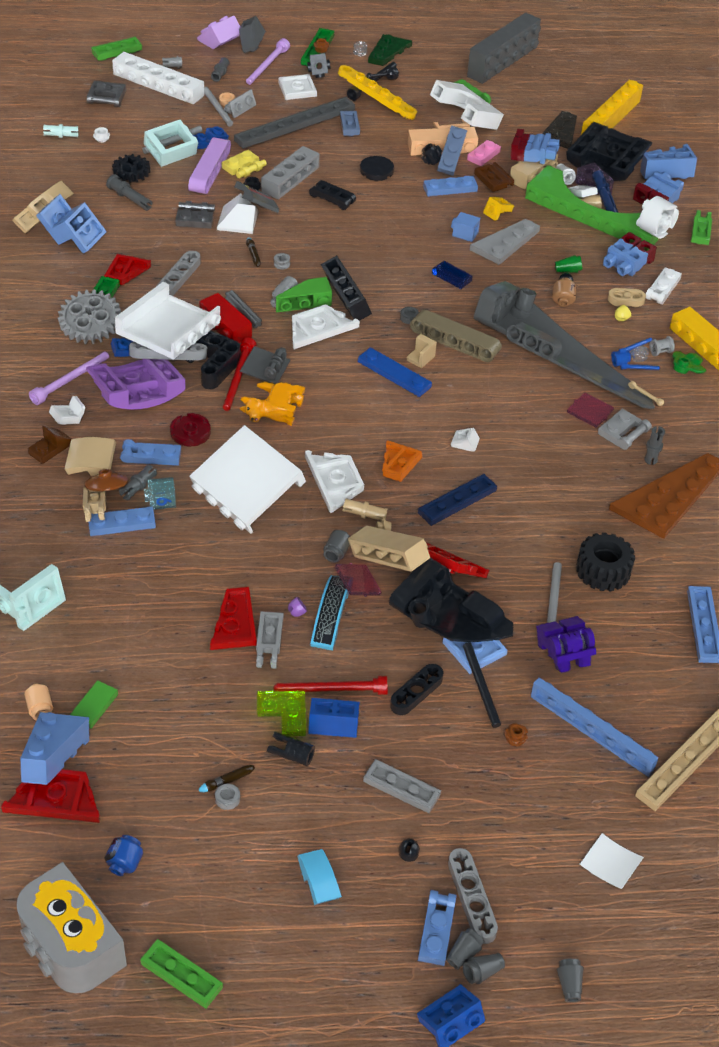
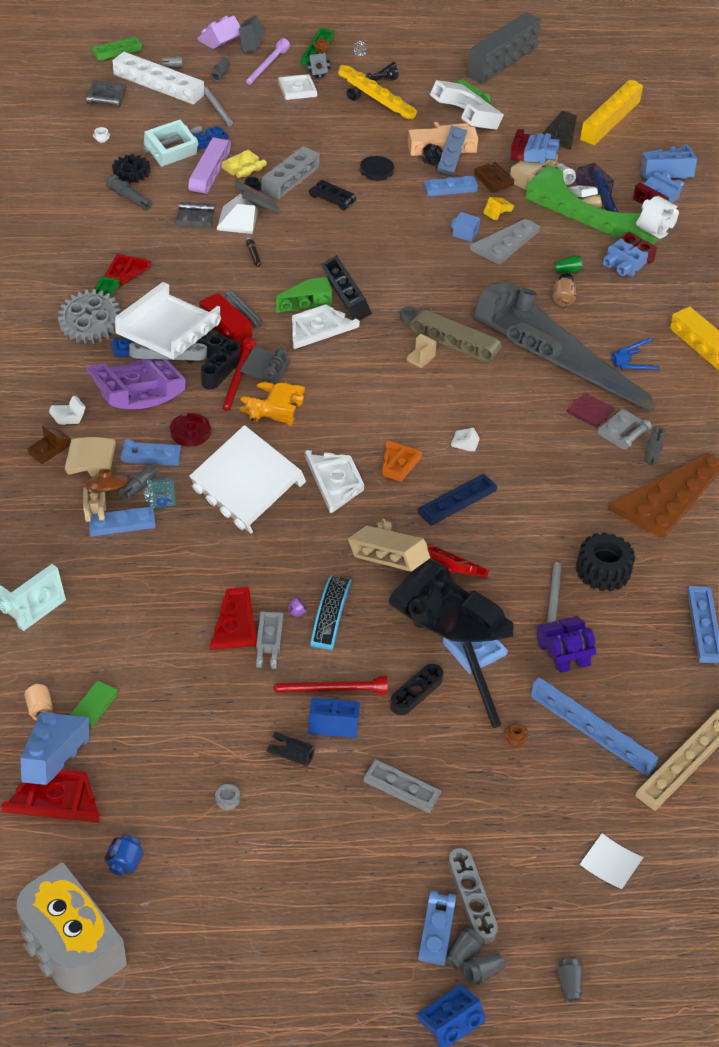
tan slope [12,180,74,234] -> none
lavender piece [29,352,109,405] -> none
medium blue bracket [36,194,107,253] -> none
light aqua pin [43,124,78,138] -> none
bright green plate [140,939,223,1009] -> none
light grey beam [157,251,201,296] -> none
dark brown piece [199,765,255,792] -> none
light nougat tile [219,92,235,106] -> none
light grey hinge [224,89,257,118] -> none
dark grey plate [234,97,355,149] -> none
clear neon green plate [257,691,306,736] -> none
light grey hinge [270,276,298,308] -> none
light grey bush [274,253,290,270] -> none
medium azure slope [297,849,342,905] -> none
dark grey brick [323,530,350,563] -> none
clear pink piece [335,563,382,597] -> none
sand blue plate [340,111,360,136] -> none
tan pin [343,498,388,521] -> none
blue plate [358,347,432,397] -> none
dark green wing [368,34,412,66] -> none
black hinge [399,838,420,862] -> none
clear blue tile [432,260,473,289] -> none
bright pink plate [467,140,501,166] -> none
black slope [566,122,652,181] -> none
tan plate [608,288,646,307] -> none
light yellow hinge [615,305,631,322] -> none
tan hinge [628,381,664,406] -> none
clear plate [629,346,649,362] -> none
white plate [646,267,682,305] -> none
light grey bush [649,336,675,356] -> none
green plate [672,351,707,374] -> none
bright green hinge [691,210,712,245] -> none

